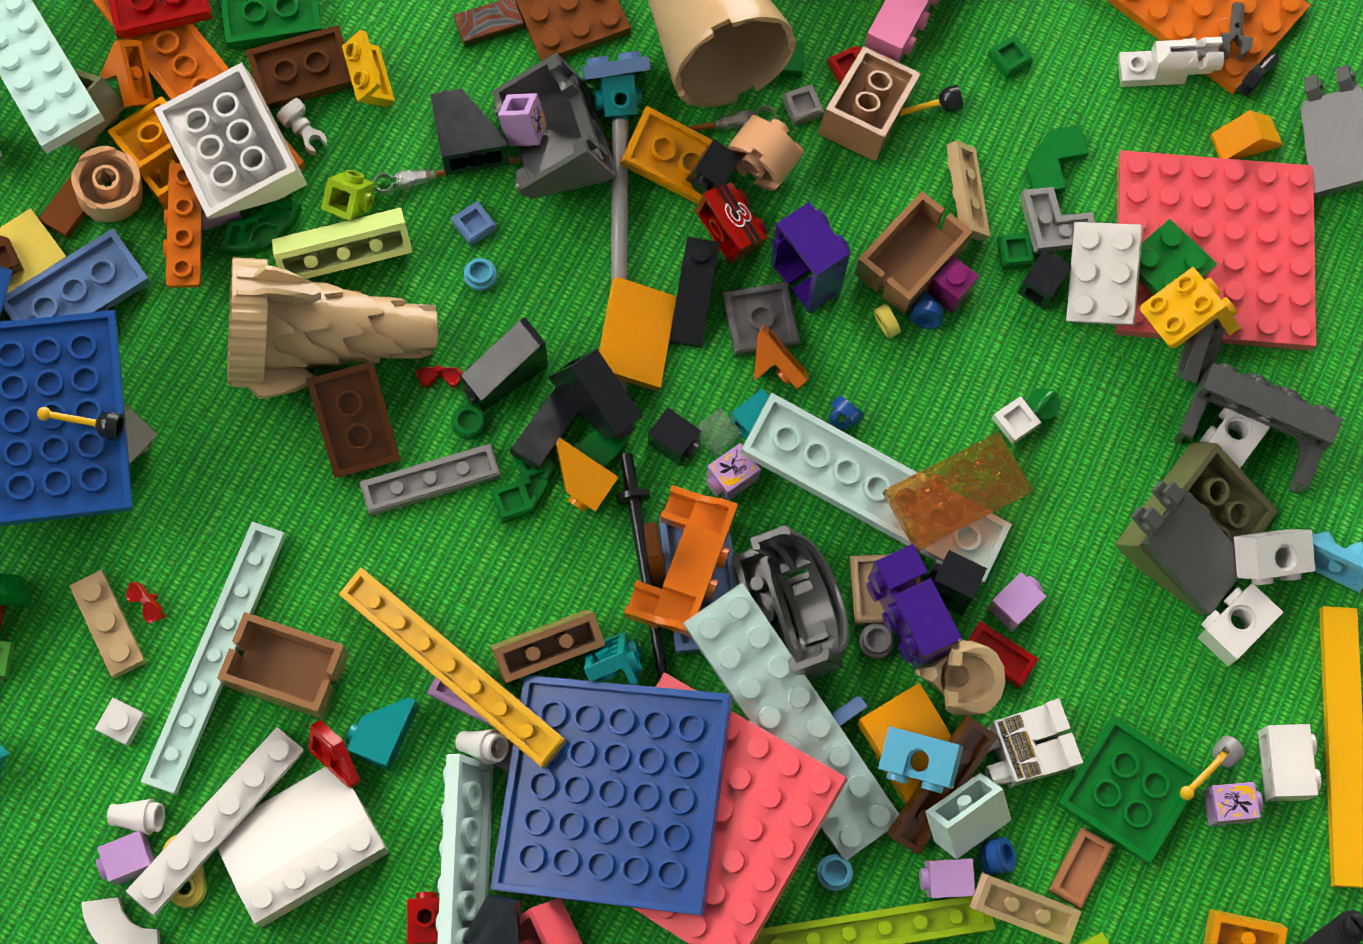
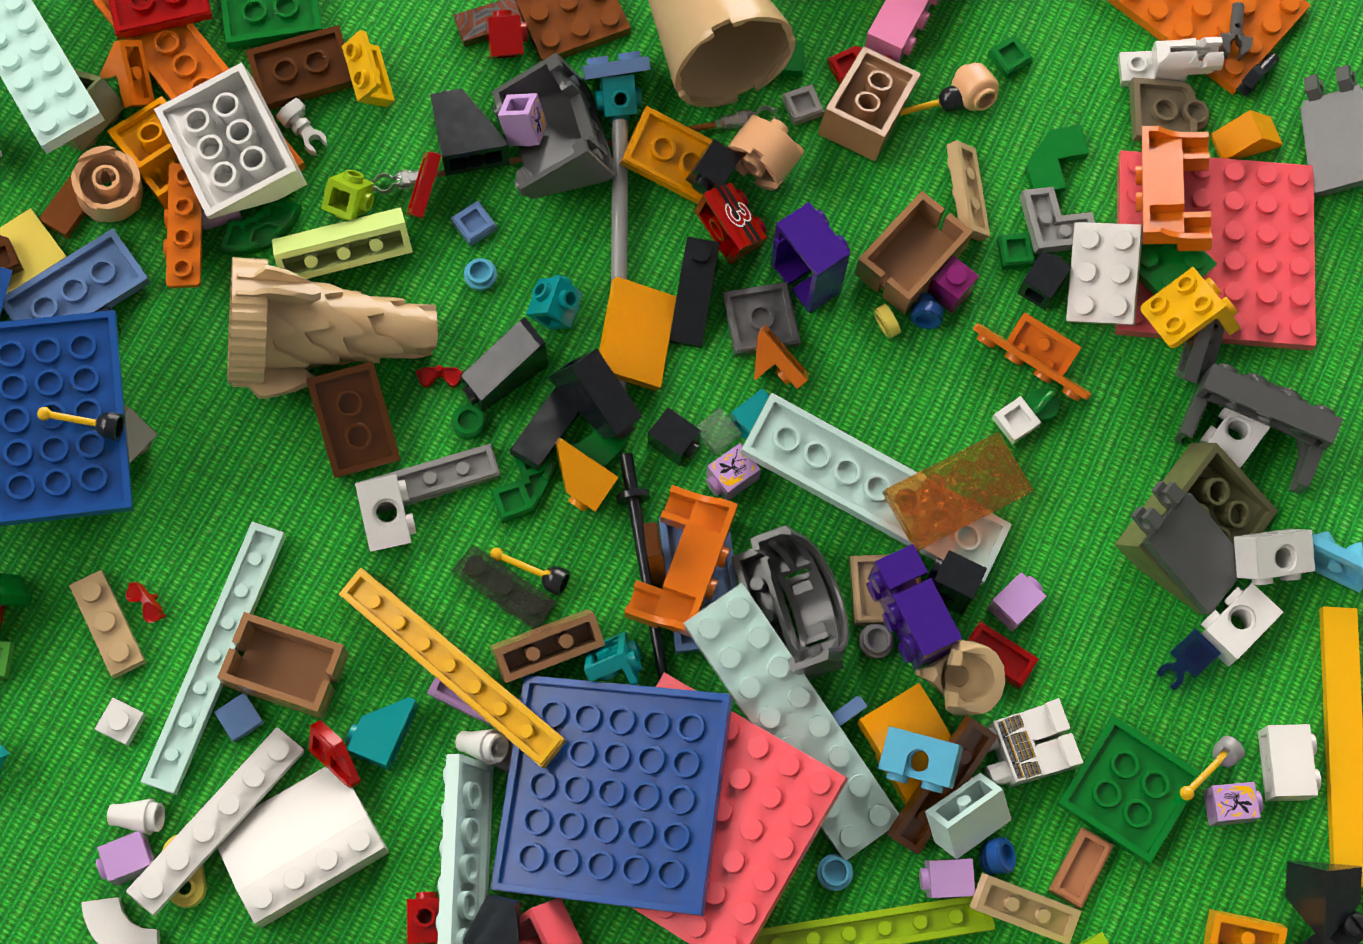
blue tile [829,395,864,431] -> none
none -> medium blue tile [214,692,264,743]
none -> white brick [355,474,416,552]
none -> red tile [406,151,442,219]
none -> clear smoke plate [452,544,556,630]
none -> red brick [486,10,528,59]
none -> hinge [490,548,570,596]
none -> teal brick [526,275,583,330]
none -> light nougat head [951,63,999,111]
none -> orange bracket [973,312,1092,402]
none -> dark tan plate [1129,77,1209,142]
none -> orange bracket [1135,126,1212,251]
none -> clear blue plate [1156,628,1221,691]
none -> black slope [1285,860,1362,944]

